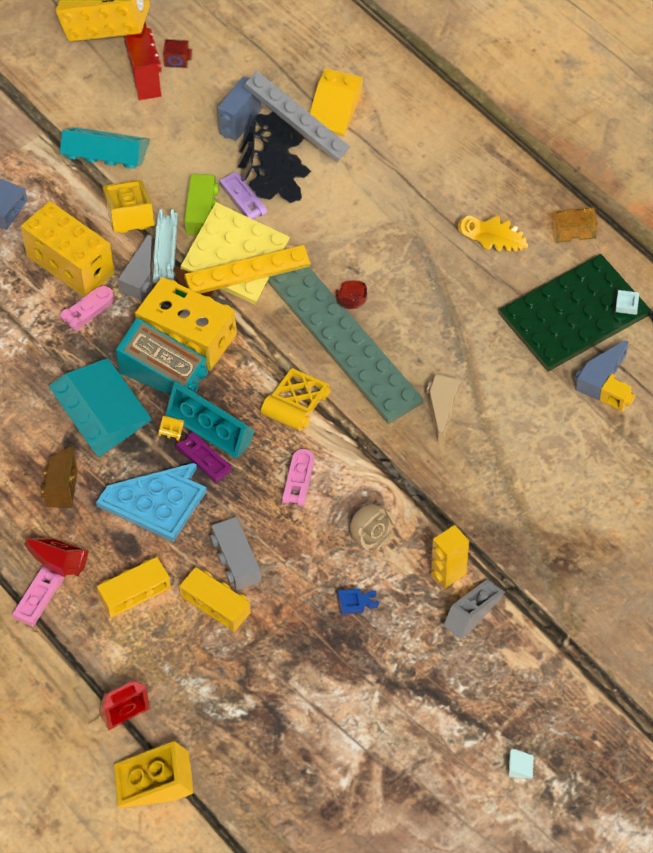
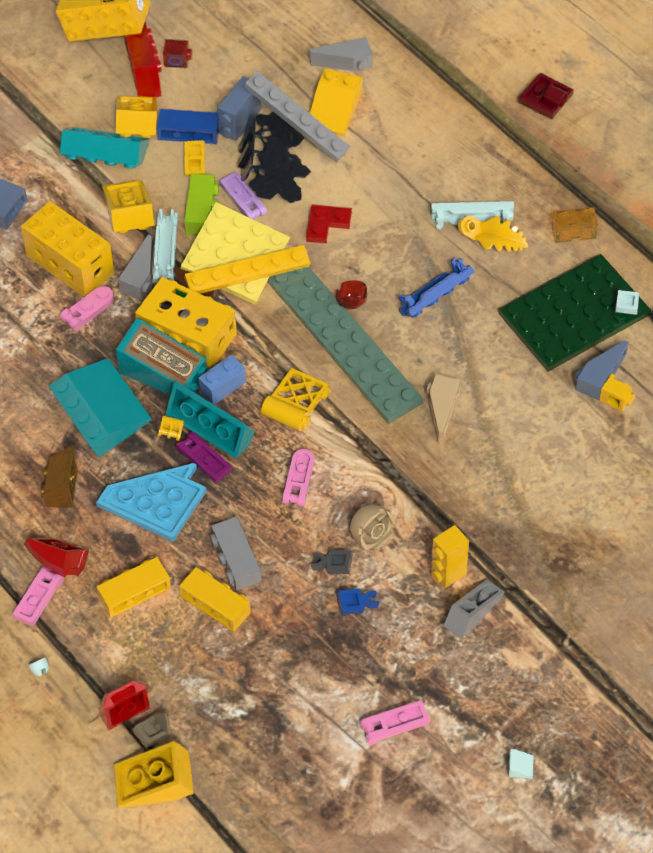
none -> light aqua hinge [29,657,49,677]
none -> yellow slope [116,95,157,138]
none -> dark tan plate [132,712,170,748]
none -> blue brick [156,109,219,144]
none -> yellow slope [184,141,205,176]
none -> medium blue brick [198,354,246,405]
none -> red plate [306,205,352,244]
none -> light grey slope [310,37,373,71]
none -> dark grey plate [311,550,353,574]
none -> bright pink plate [360,700,430,745]
none -> piece [398,258,475,318]
none -> light aqua piece [431,201,514,229]
none -> dark red plate [519,72,574,119]

